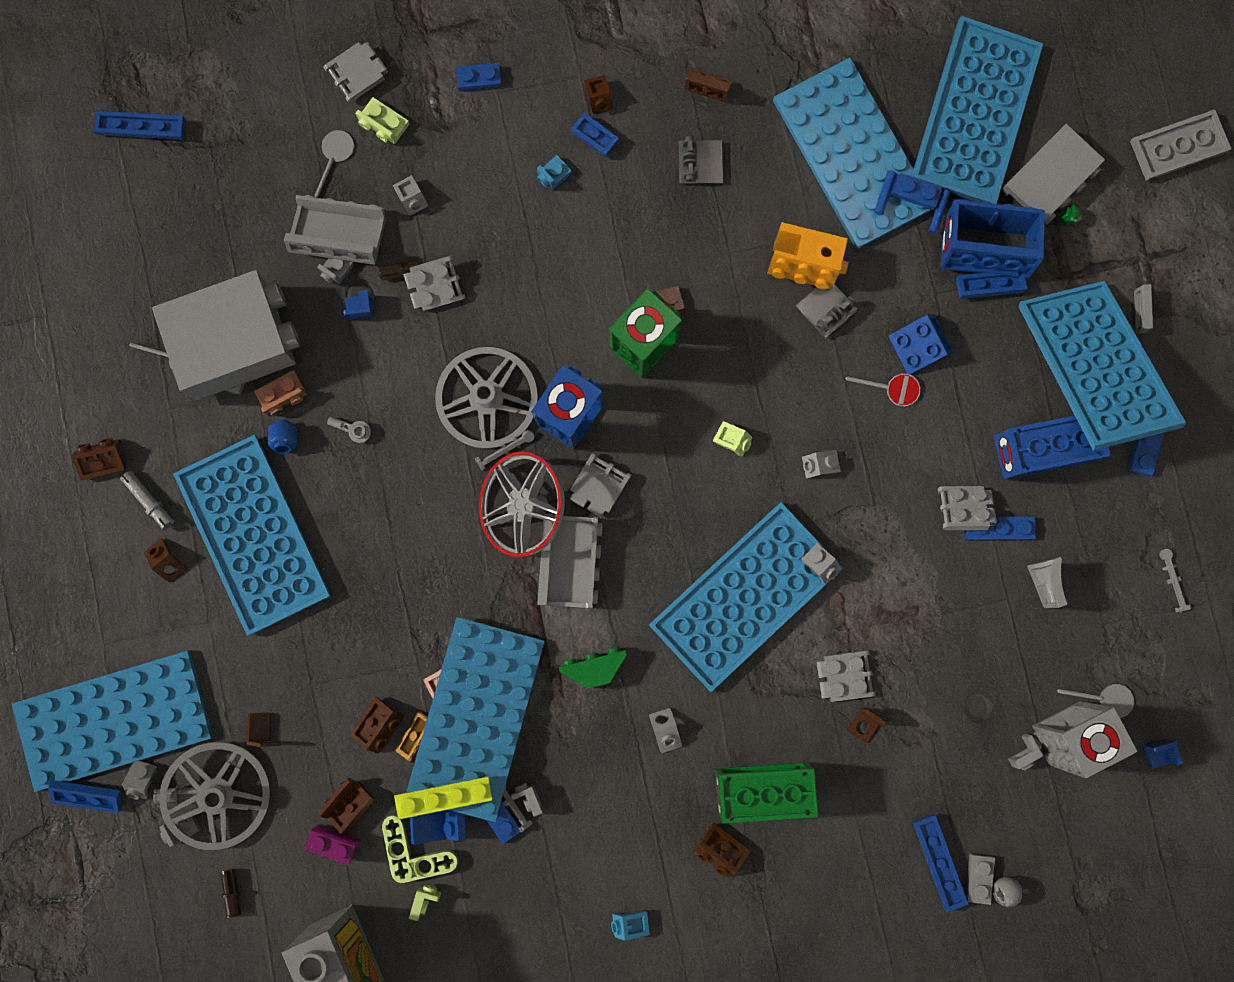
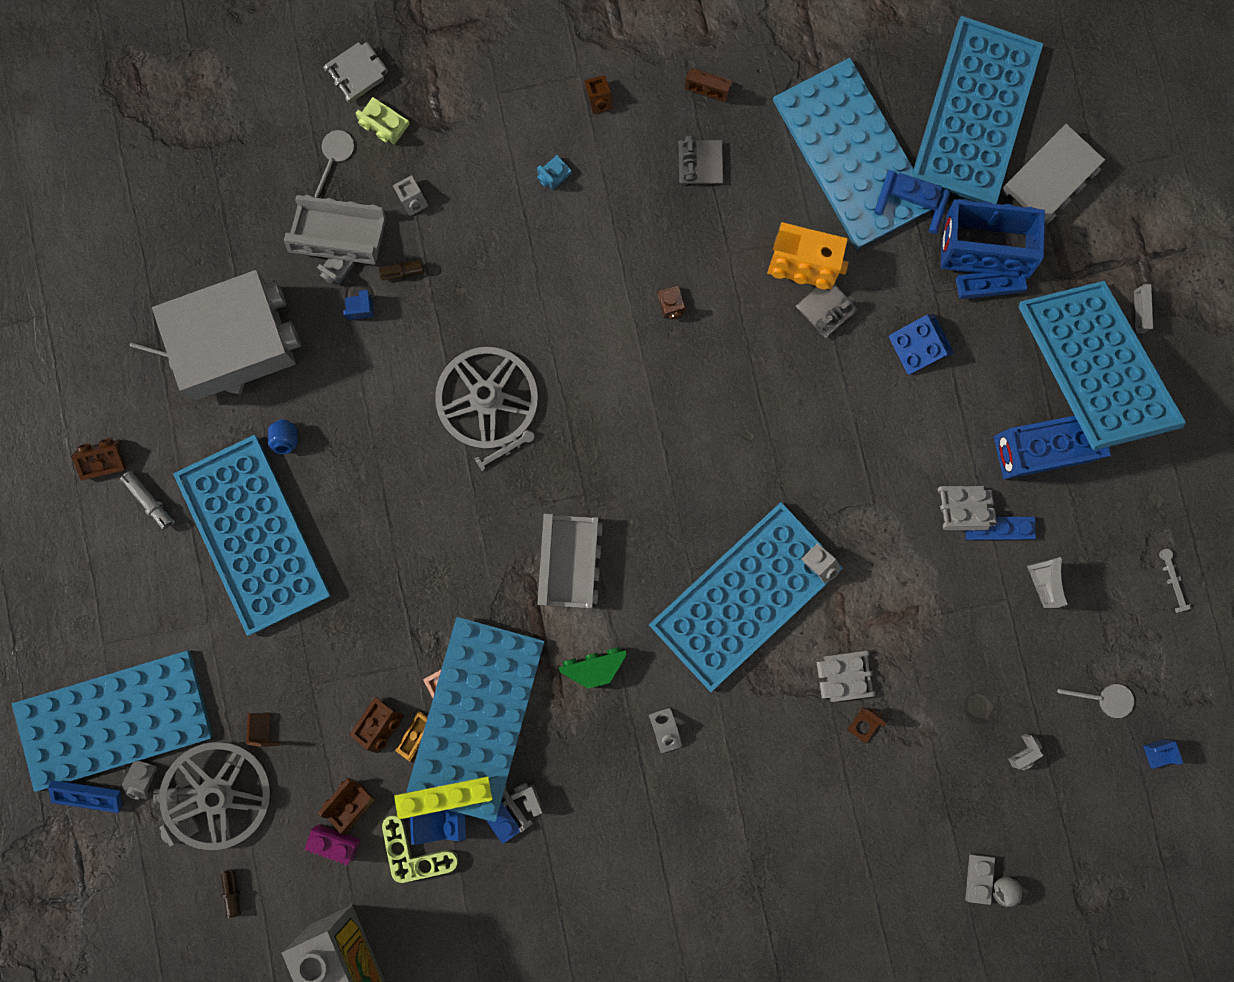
blue plate [94,111,186,140] -> none
reddish brown bracket [144,538,186,583] -> none
nougat bracket [254,370,308,416] -> none
light grey plate [327,416,371,443] -> none
light grey plate [403,255,466,311] -> none
yellowish green bracket [409,885,441,921] -> none
blue plate [456,63,502,91] -> none
light grey wheel [479,452,565,557] -> none
blue hose [531,365,604,449] -> none
light grey plate [570,452,632,518] -> none
blue plate [571,113,619,158] -> none
green hose [609,288,682,378] -> none
dark azure bracket [611,910,650,941] -> none
reddish brown bracket [693,823,750,878] -> none
yellowish green bracket [713,421,752,457] -> none
green hose [715,762,818,823] -> none
light grey bracket [802,450,841,478] -> none
piece [846,374,920,406] -> none
blue plate [912,814,969,912] -> none
light grey hose [1032,701,1138,778] -> none
green plate [1060,204,1081,226] -> none
blue plate [1128,433,1164,477] -> none
light grey plate [1130,109,1231,181] -> none

